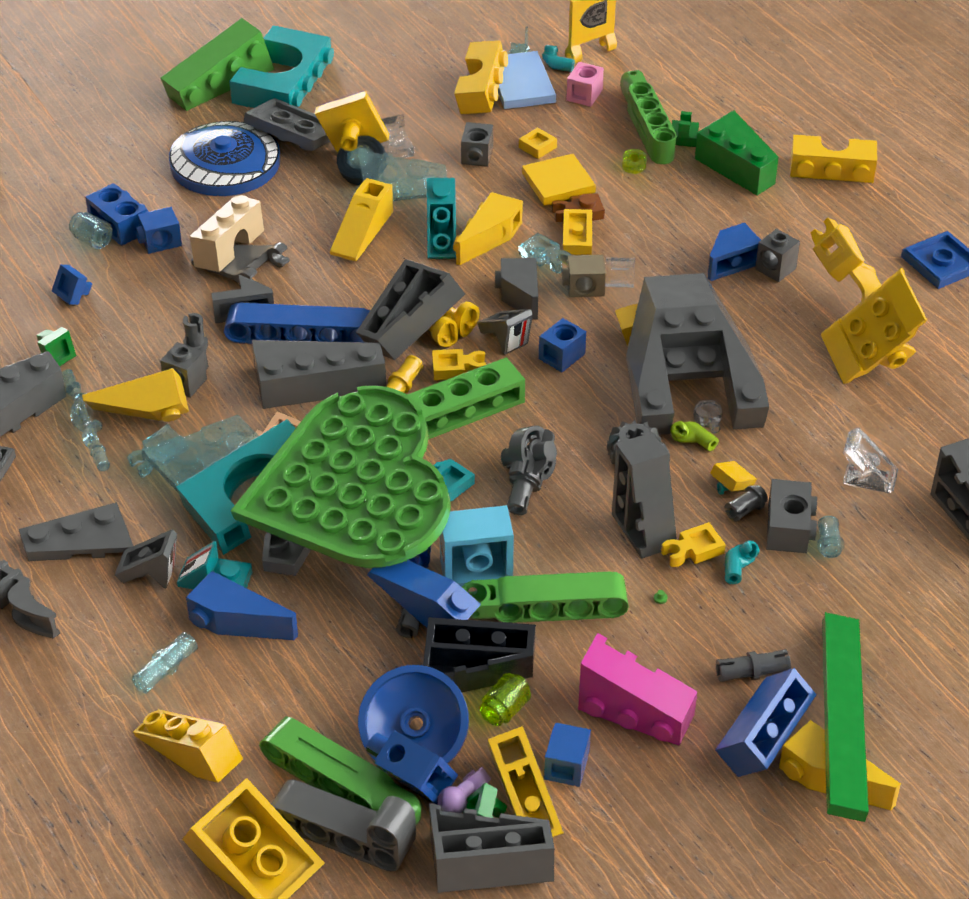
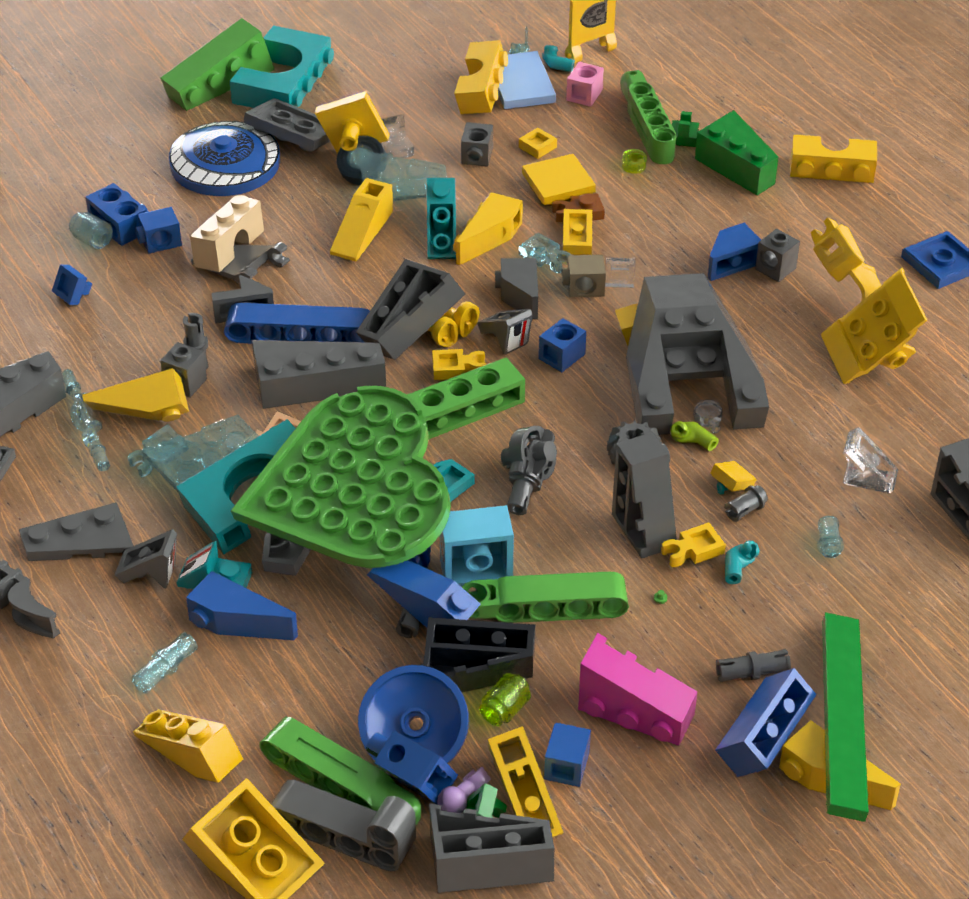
green tile [36,327,77,366] -> none
yellow pin [386,355,424,394] -> none
dark grey brick [766,479,817,553] -> none

